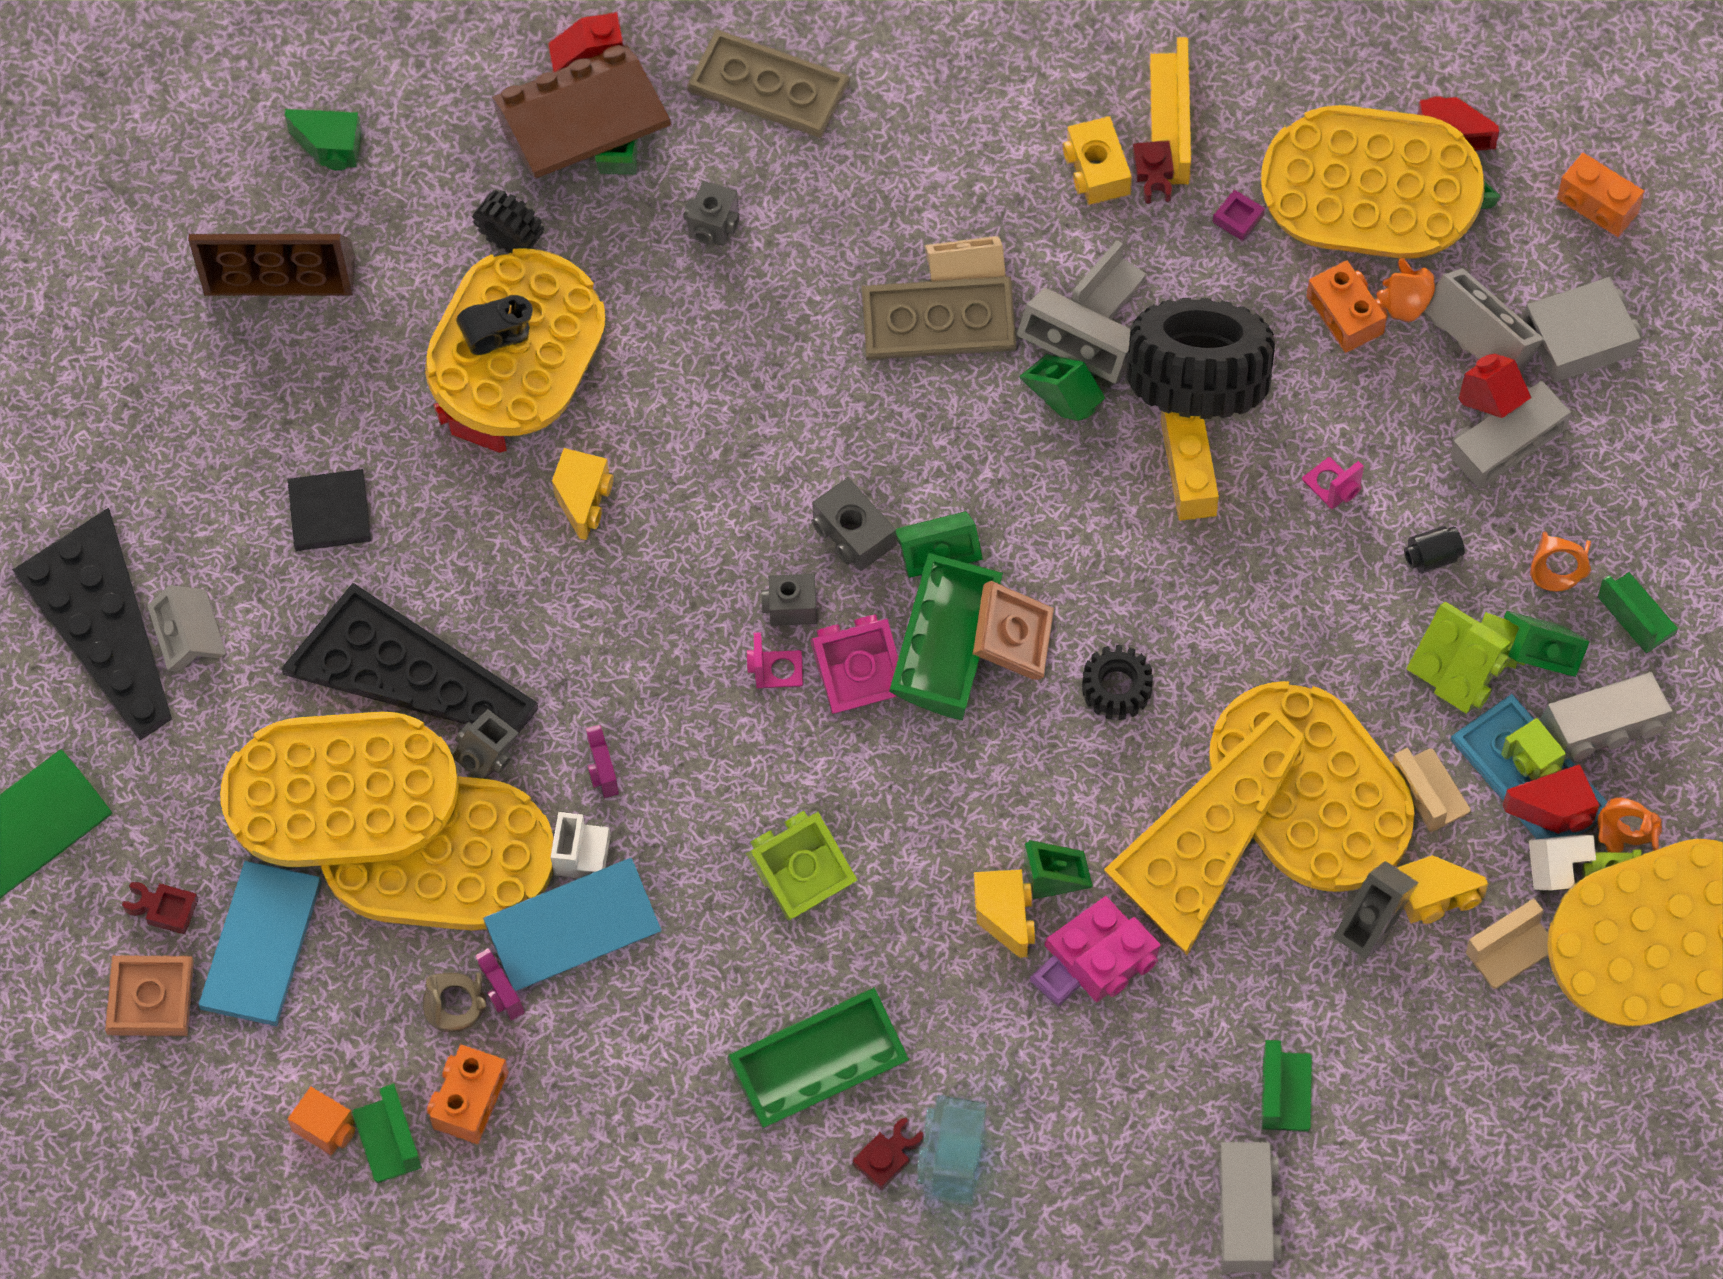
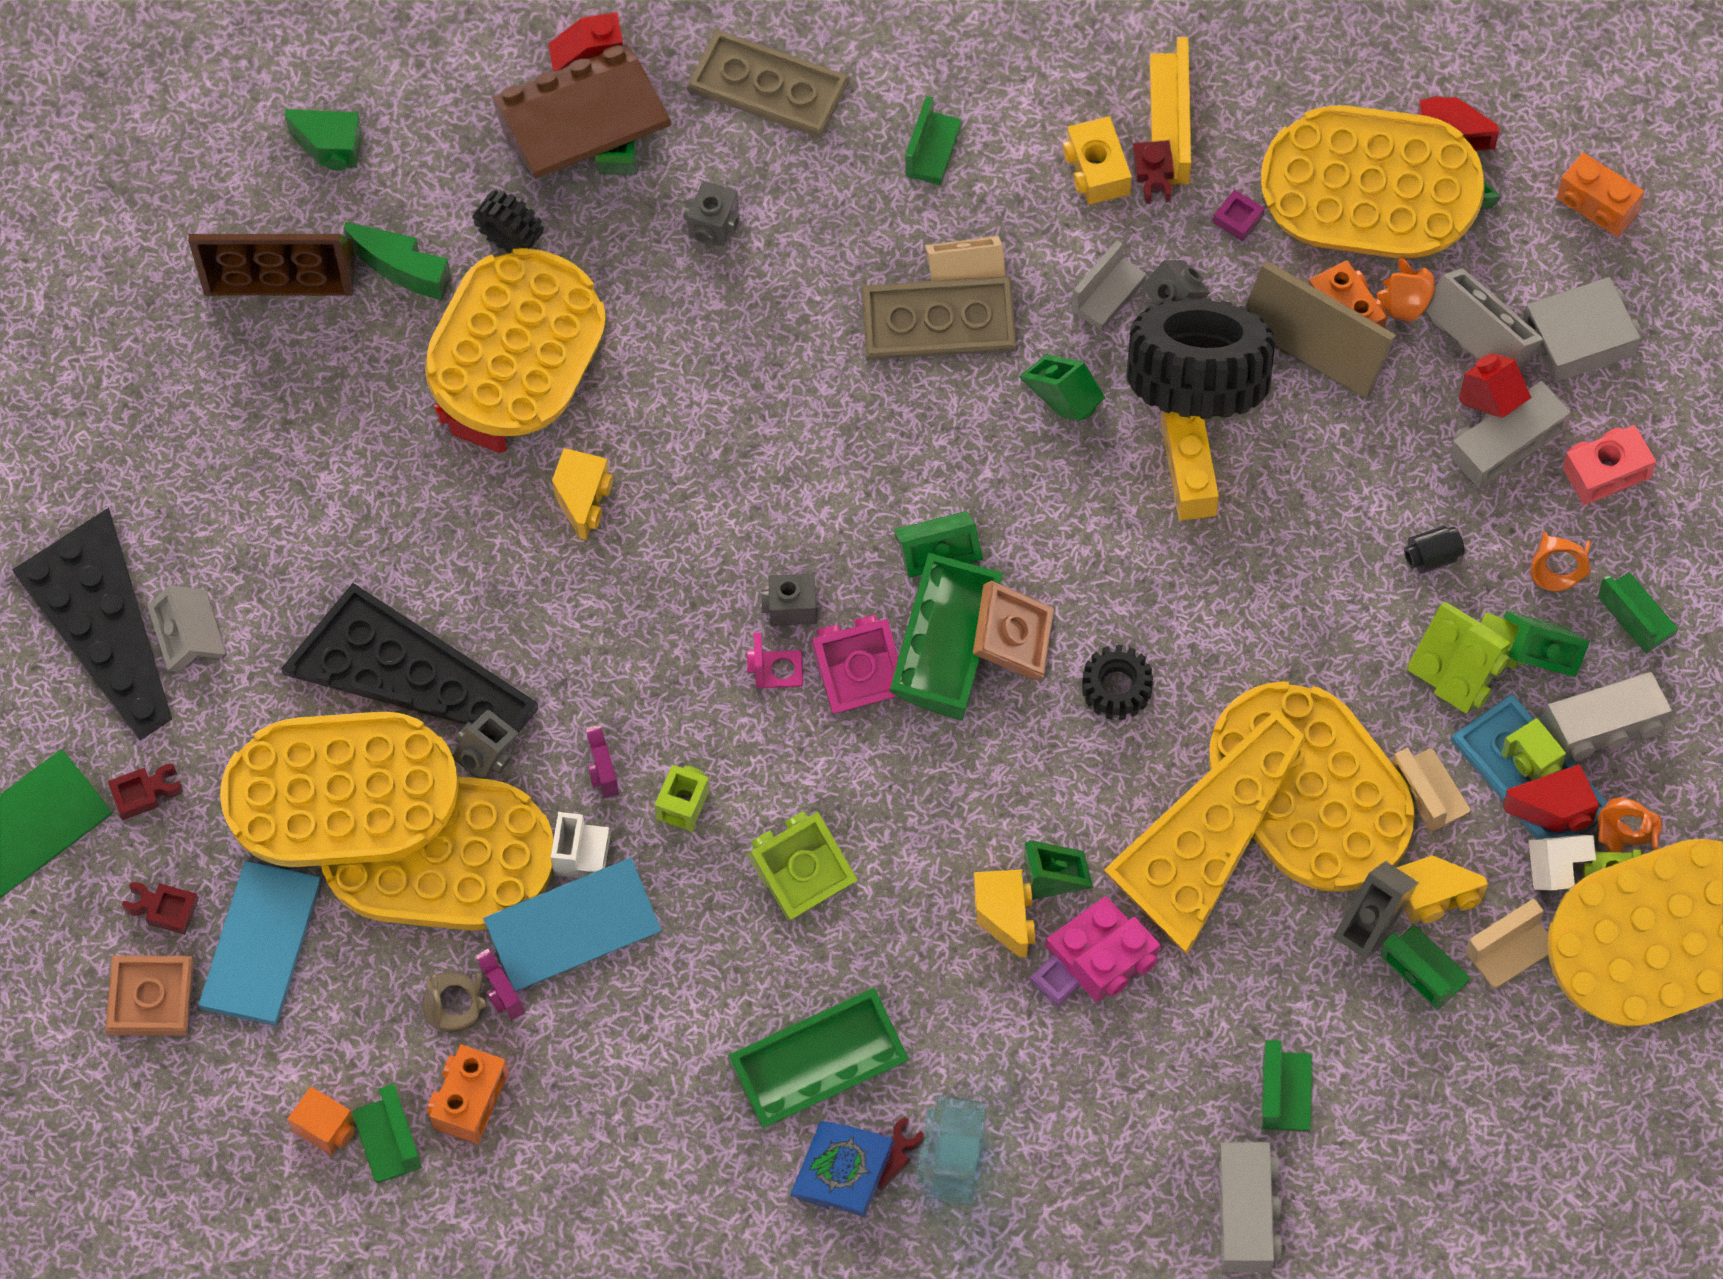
black tile [287,469,371,551] -> none
black piece [456,295,533,355] -> none
dark grey brick [811,477,897,571] -> none
light grey brick [1017,287,1130,384] -> none
dark pink bracket [1302,457,1364,510] -> none
none -> dark red plate [108,764,183,820]
none -> green slope [343,222,451,301]
none -> lime brick [654,764,710,832]
none -> blue slope [790,1121,895,1218]
none -> green panel [905,96,962,185]
none -> dark grey brick [1141,260,1211,306]
none -> dark tan tile [1245,261,1396,398]
none -> green panel [1380,925,1470,1011]
none -> coral brick [1563,425,1656,505]

